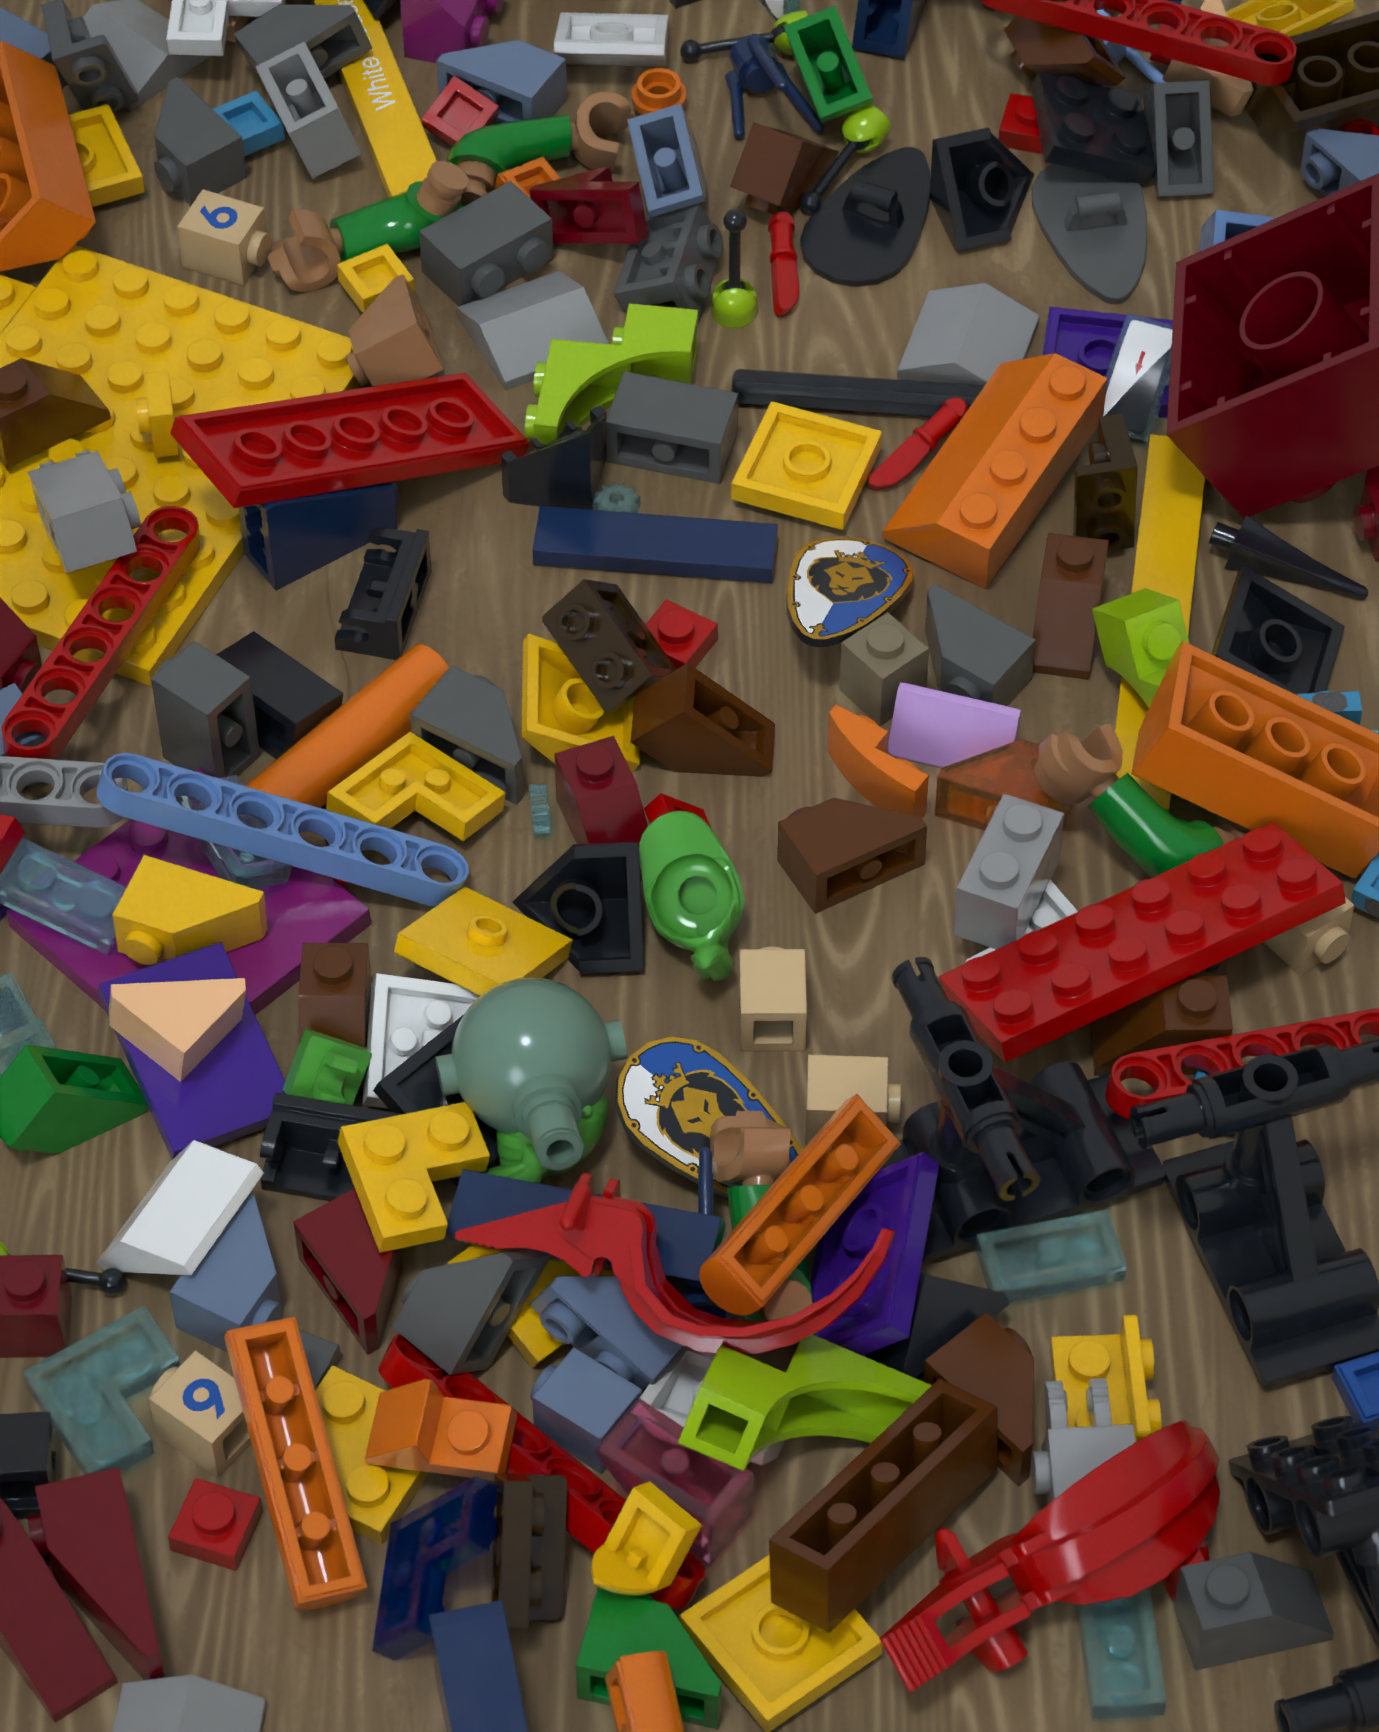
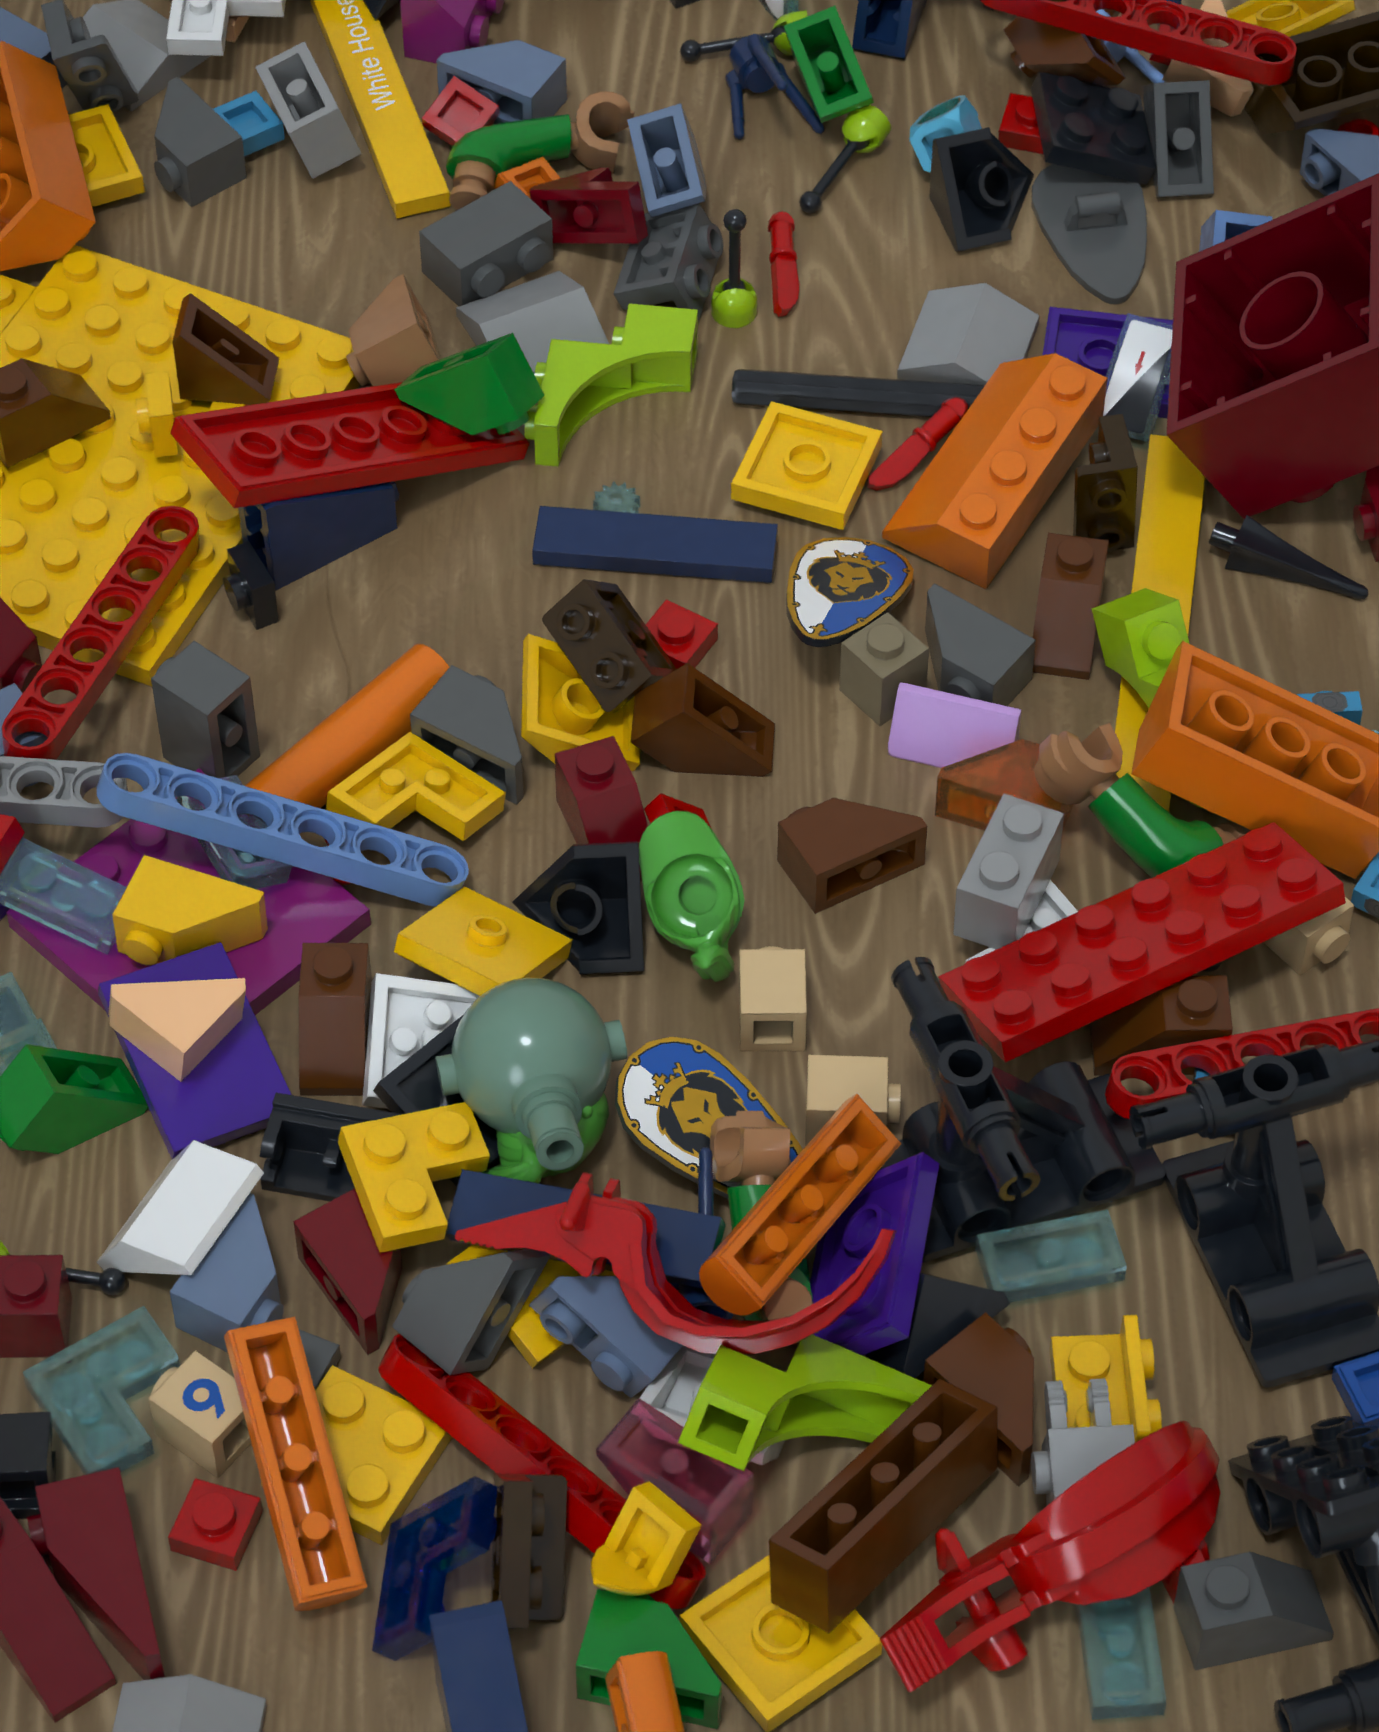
light grey hinge [28,450,141,573] -> none
tan brick [177,189,272,286] -> none
black hinge [216,631,343,759] -> none
dark grey slope [234,4,373,85] -> none
piece [267,161,469,292] -> none
bright green tile [282,1028,372,1105] -> none
black hinge [334,528,432,660] -> none
yellow plate [337,244,415,313] -> none
orange slope [365,1379,517,1481] -> none
black slope [501,405,607,510] -> none
clear light blue piece [529,784,551,835] -> none
sand blue brick [530,1347,642,1474] -> none
white slope [554,12,668,67] -> none
dark grey brick [605,372,738,484] -> none
orange plate [631,68,686,115] -> none
reddish brown slope [730,122,839,214] -> none
black shield [800,147,930,287] -> none
orange slope [827,704,929,818] -> none
black slope [1211,566,1345,695] -> none
none -> reddish brown slope [172,293,280,405]
none -> black plate [223,541,279,630]
none -> green slope [394,333,545,436]
none -> medium azure rock [909,95,982,173]

